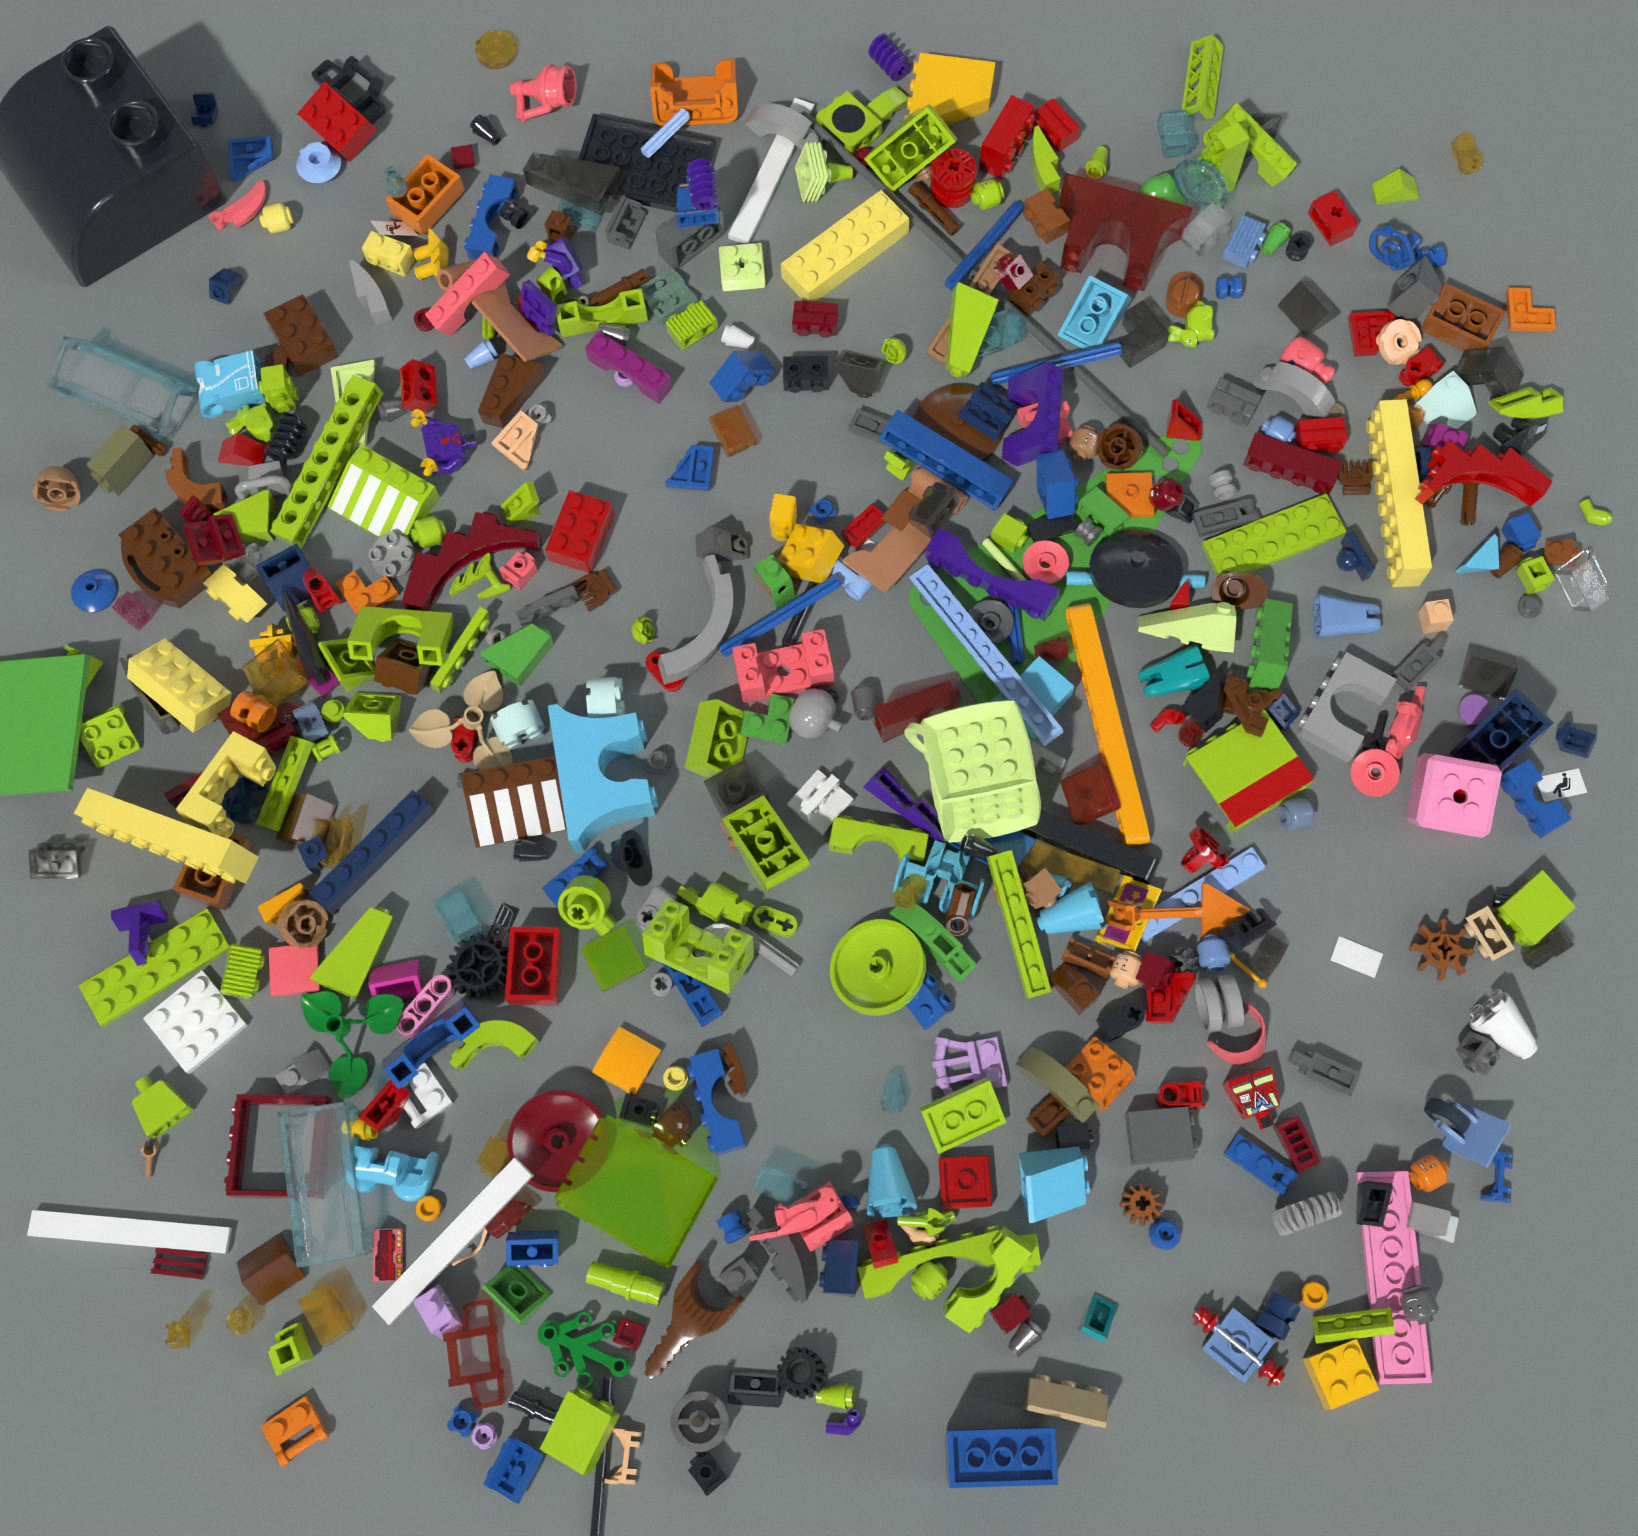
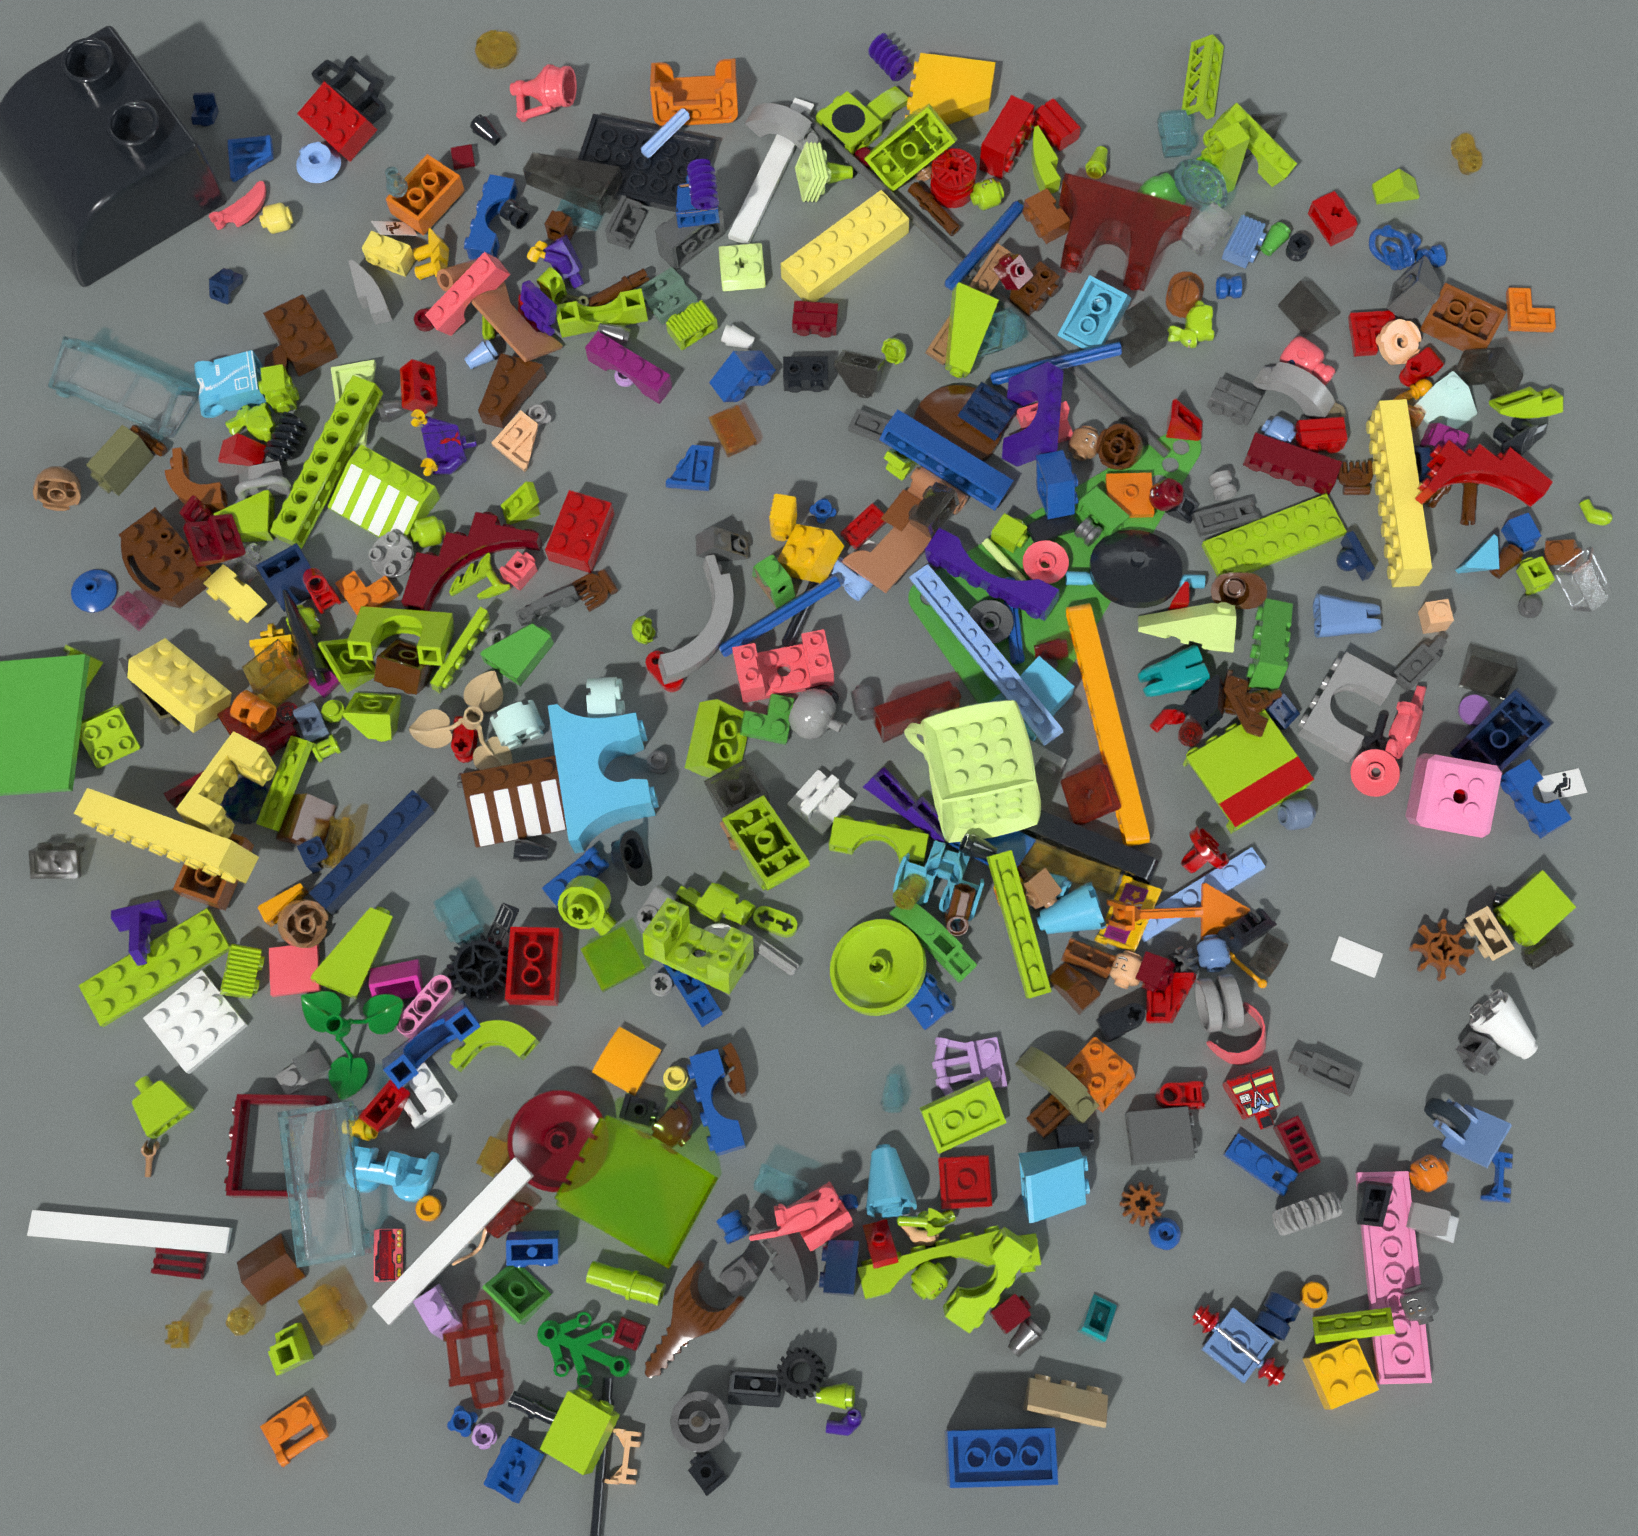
dark blue bracket [1556,720,1597,758] -> none

